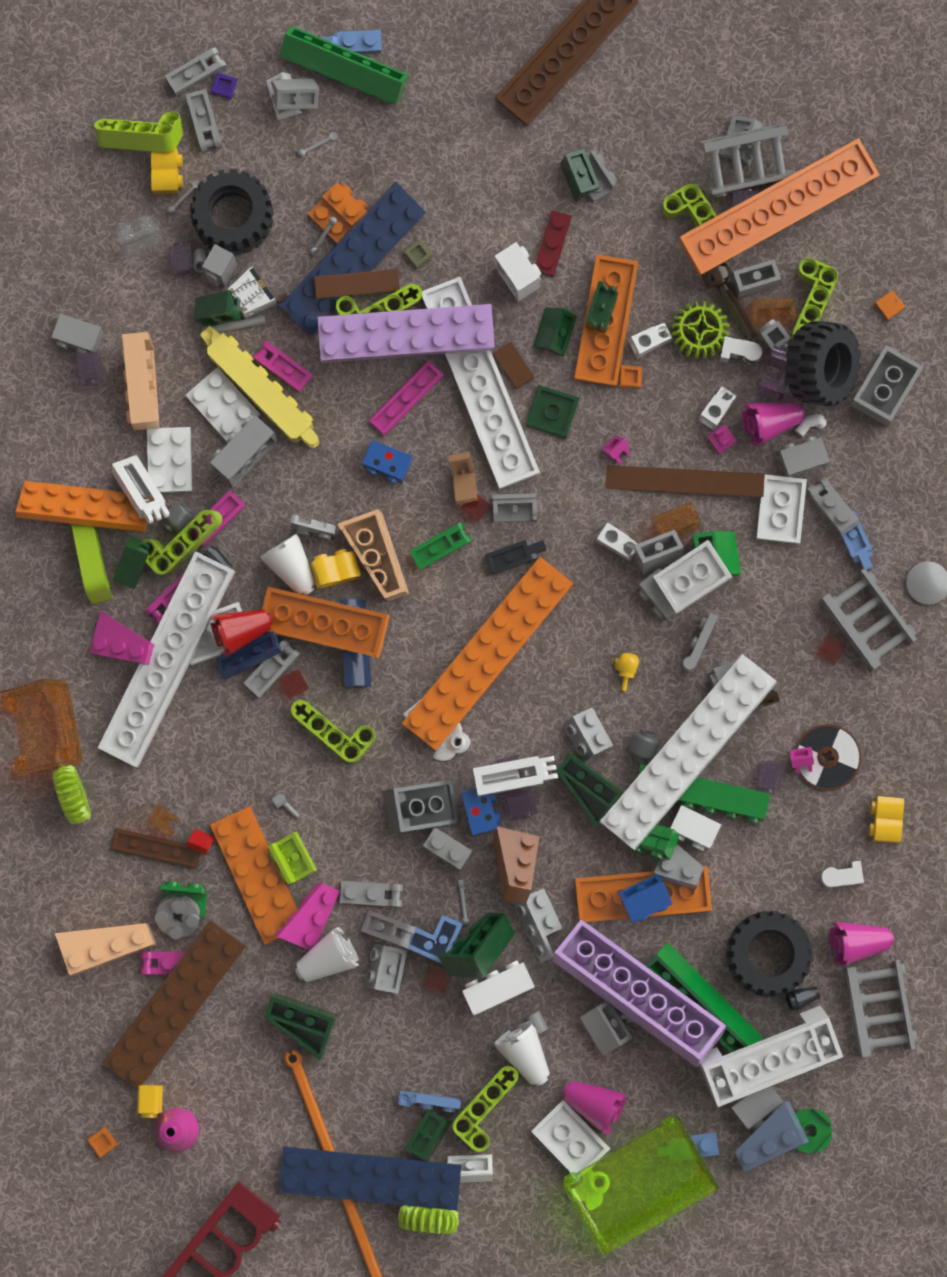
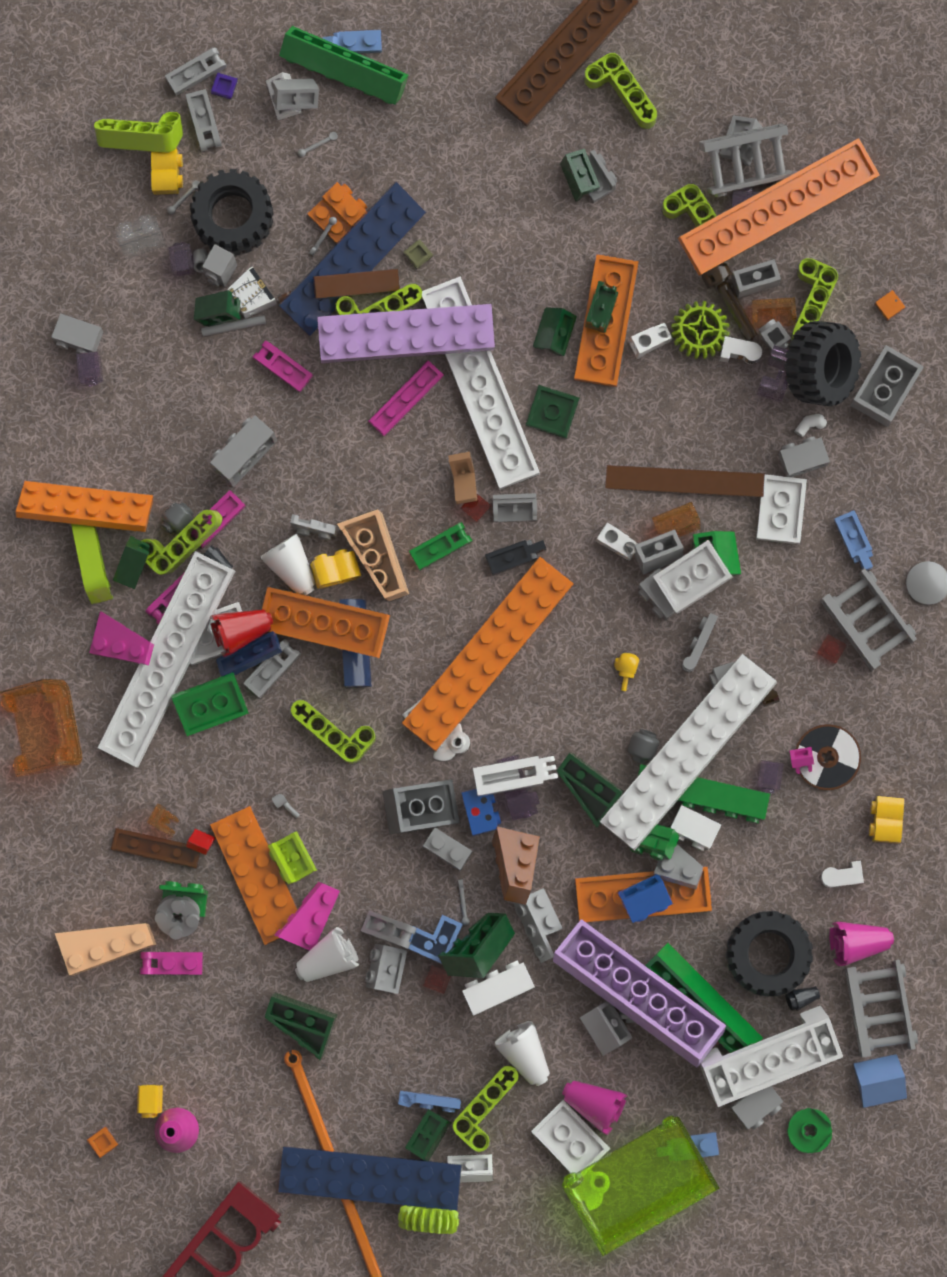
lime gear [53,765,91,824] -> none
reddish brown plate [102,919,246,1090] -> none
white hinge [112,455,170,524] -> none
light nougat wedge [122,332,160,430] -> none
white plate [147,427,192,493] -> none
white plate [185,367,261,441] -> none
light yellow hinge [200,326,320,449] -> none
clear red plate [280,669,309,699] -> none
light grey plate [340,881,403,907] -> none
blue brick [362,440,413,484] -> none
reddish brown tile [493,342,534,390] -> none
white brick [495,242,541,302] -> none
light grey hinge [526,1011,548,1034] -> none
dark red plate [535,210,572,277] -> none
light grey bracket [563,708,613,761] -> none
dark pink tile [601,435,630,463] -> none
orange tile [619,365,642,389] -> none
white leg [699,386,736,431] -> none
dark pink tile [707,424,737,454] -> none
sand blue wedge [735,1101,809,1172] -> none
dark pink cone [741,402,804,446] -> none
light grey plate [806,477,860,535] -> none
none -> green plate [171,673,249,736]
none -> lime beam [584,53,657,129]
none -> medium blue slope [853,1054,907,1108]

